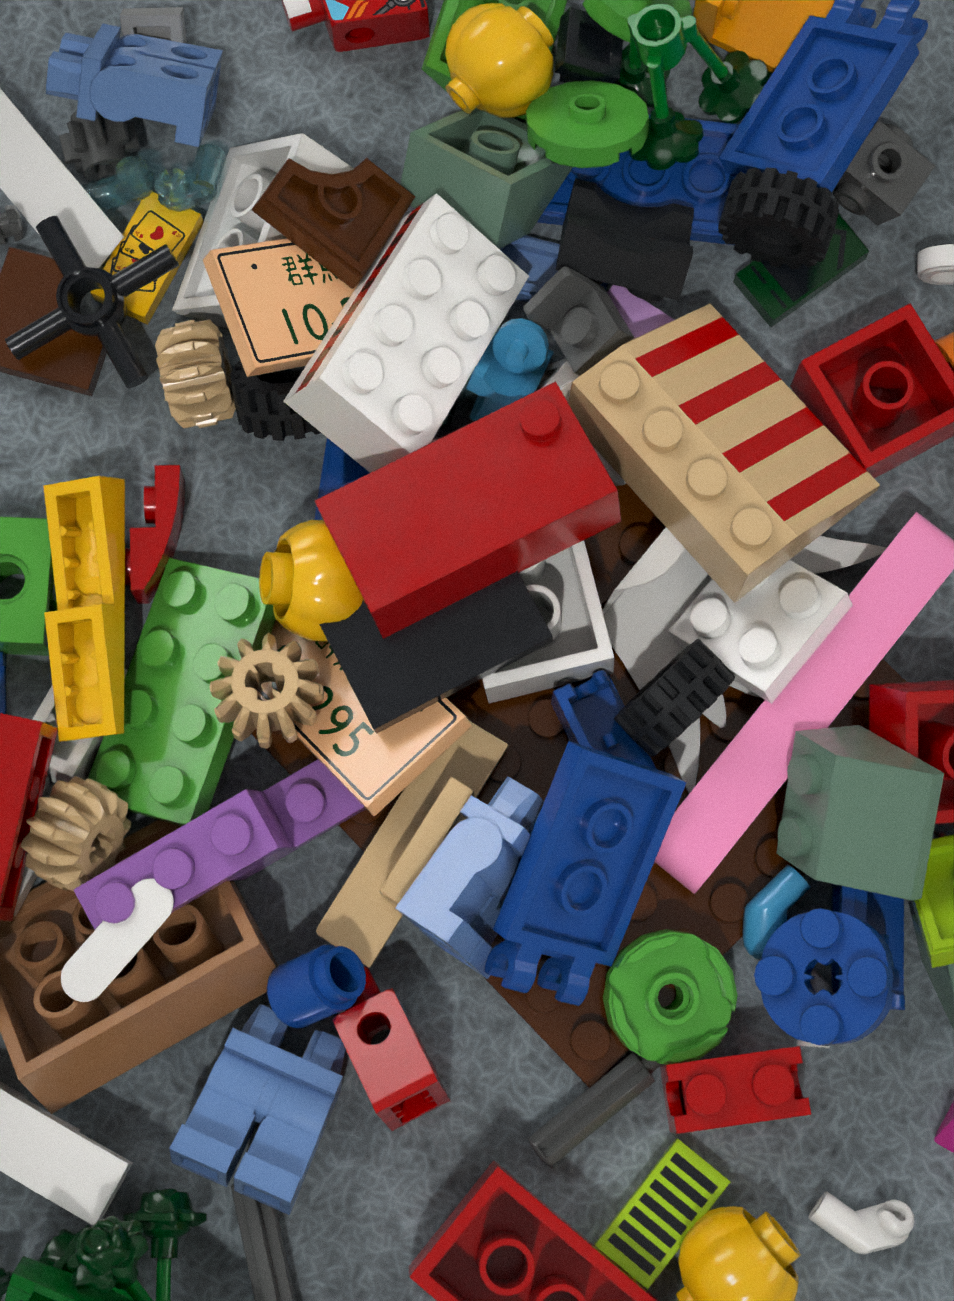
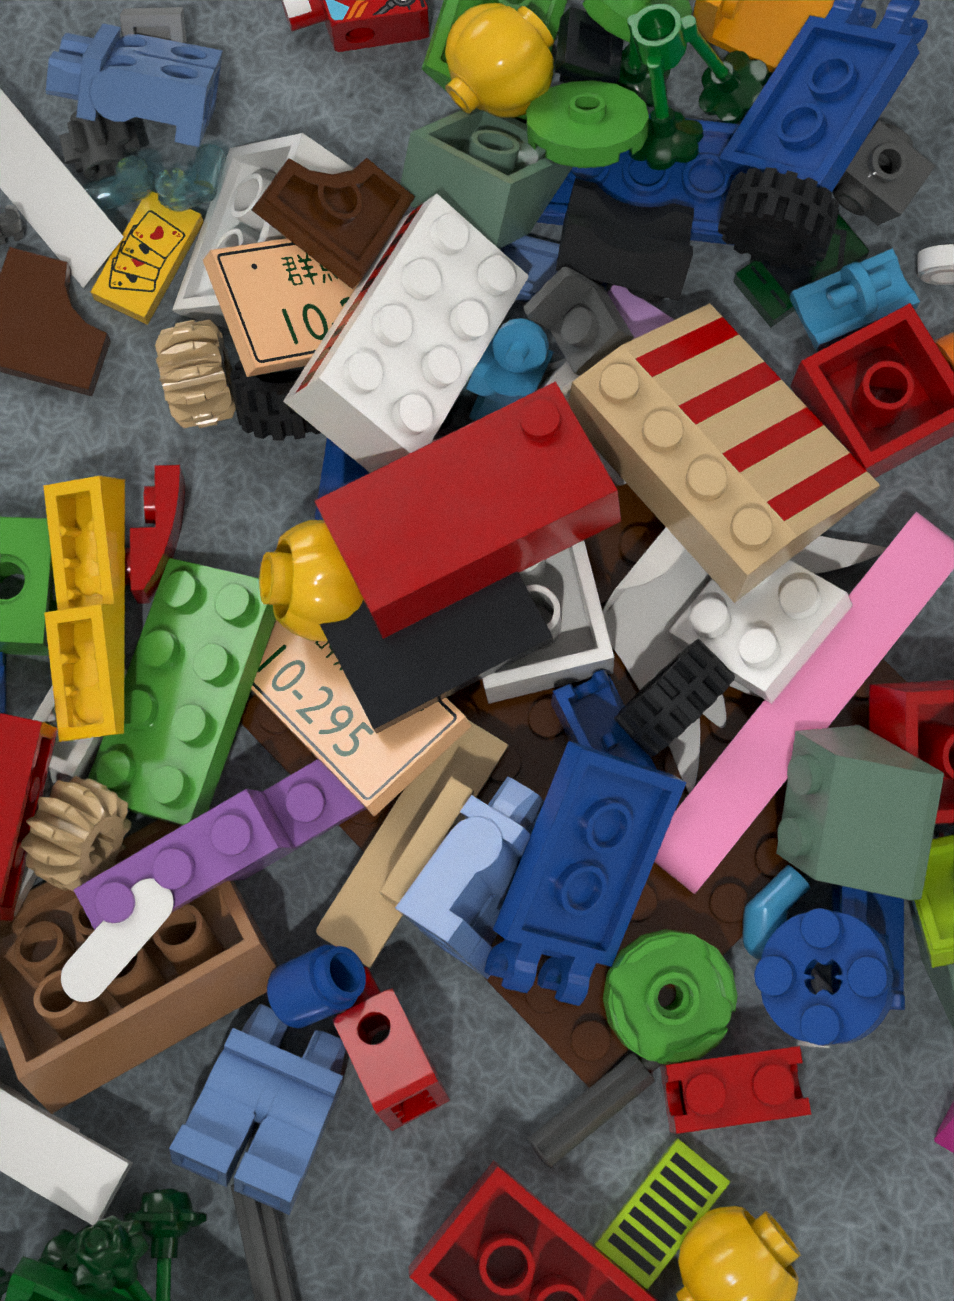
black bar [5,216,179,389] -> none
tan gear [210,632,324,749] -> none
white arm [808,1191,915,1254] -> none
none -> dark azure hips [789,248,920,351]

